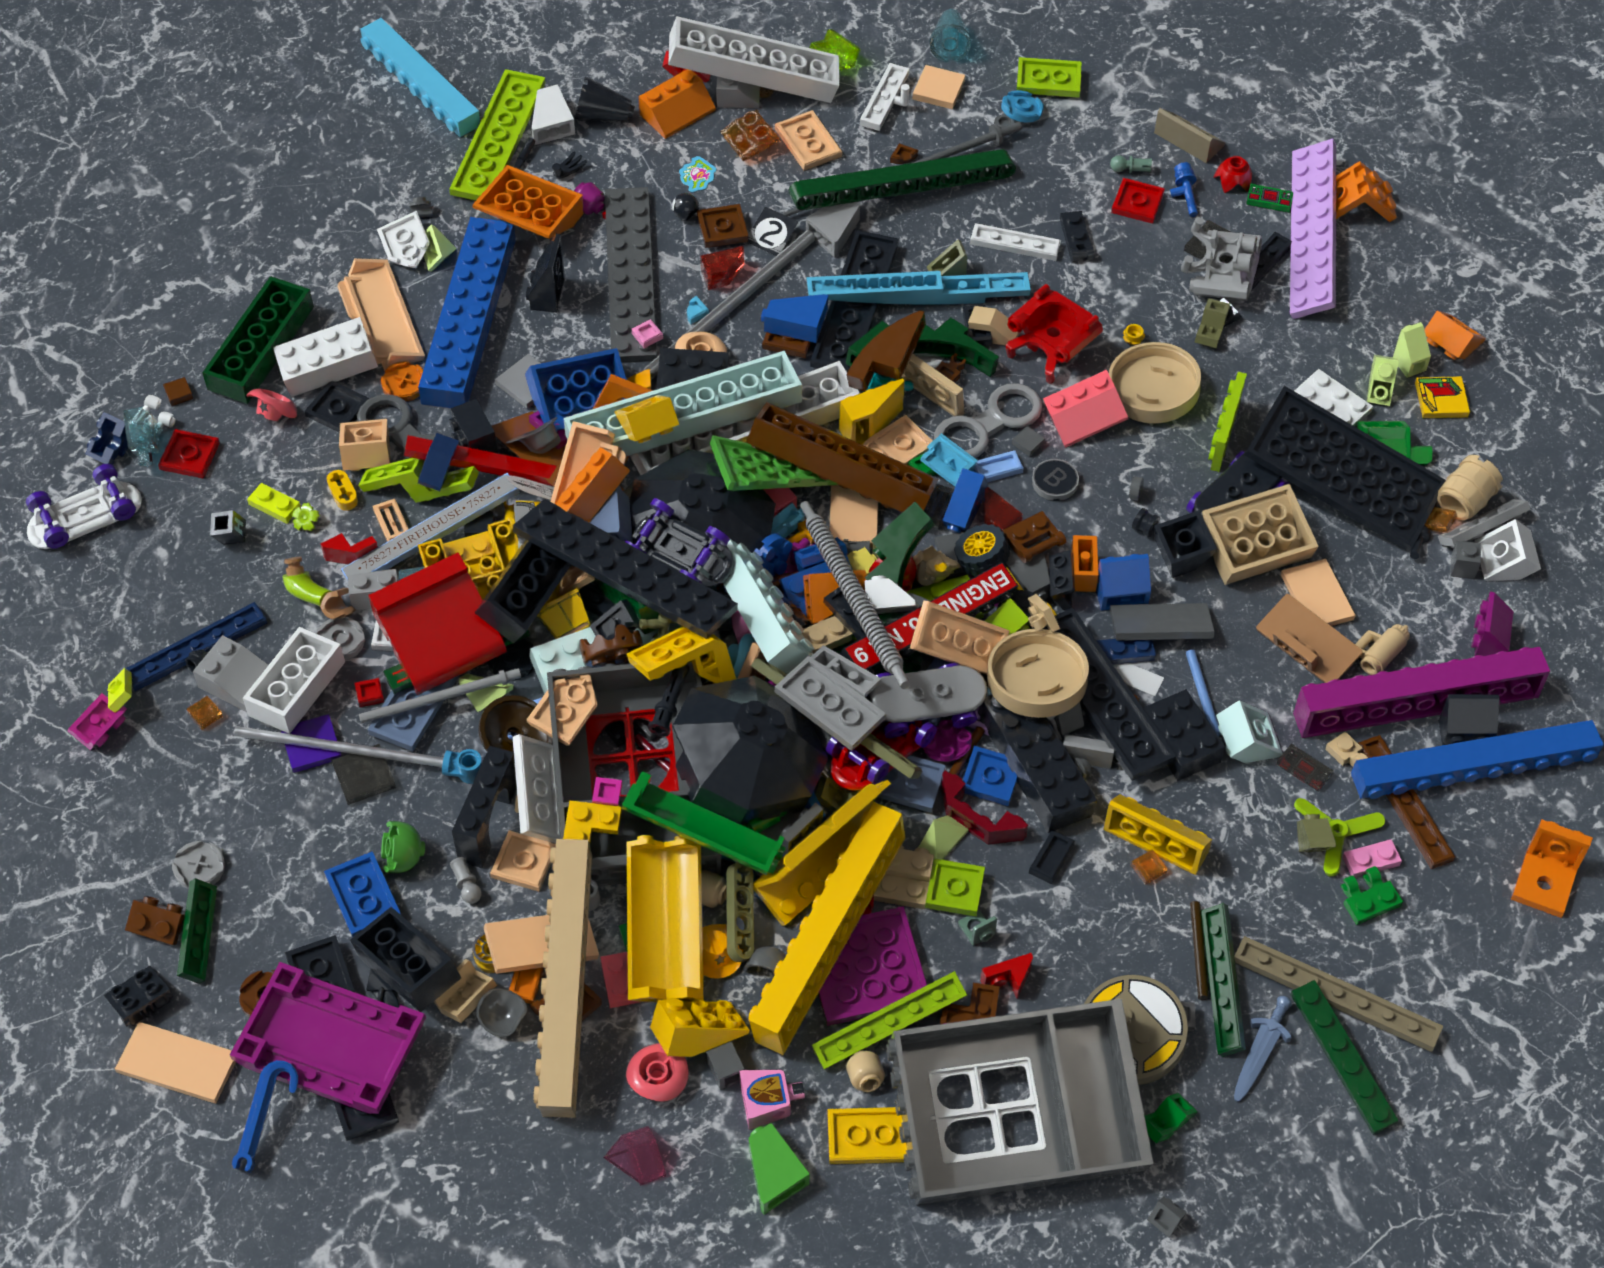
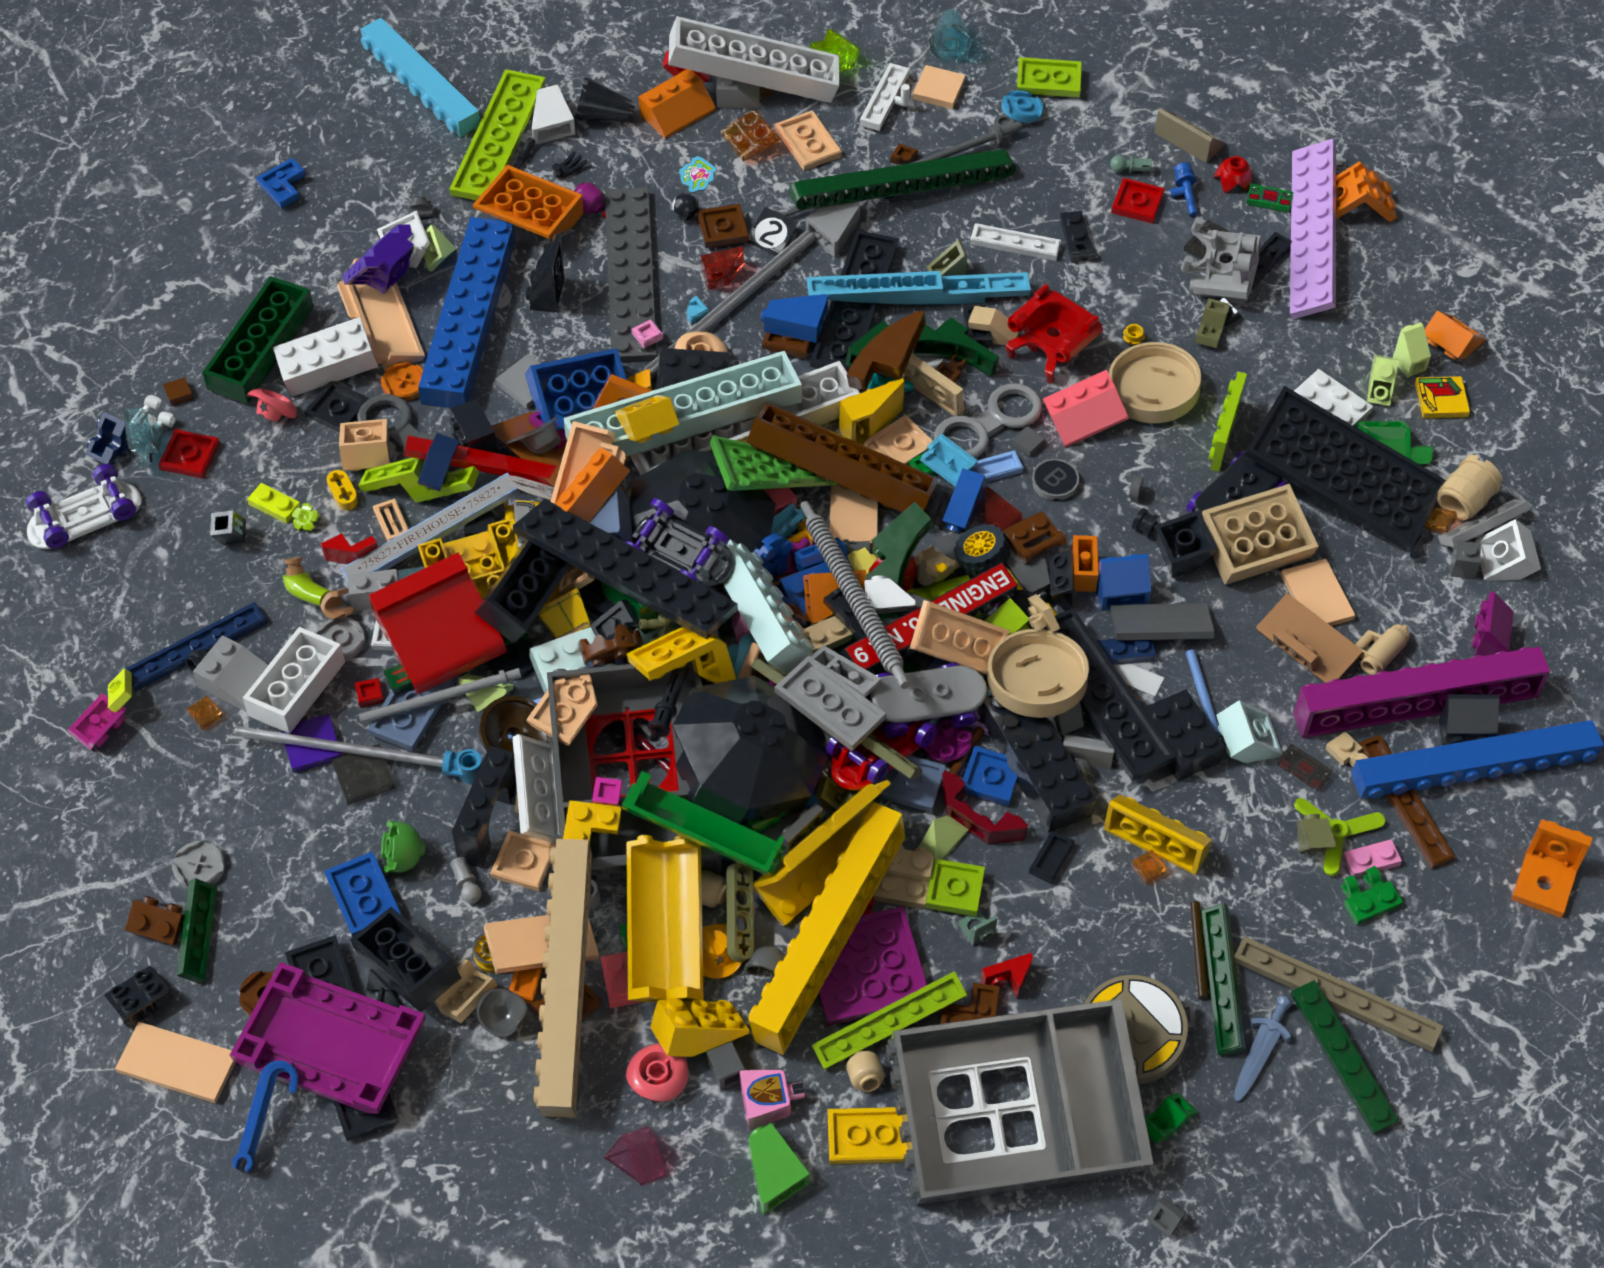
none -> blue plate [256,158,306,209]
none -> dark purple slope [342,224,414,294]

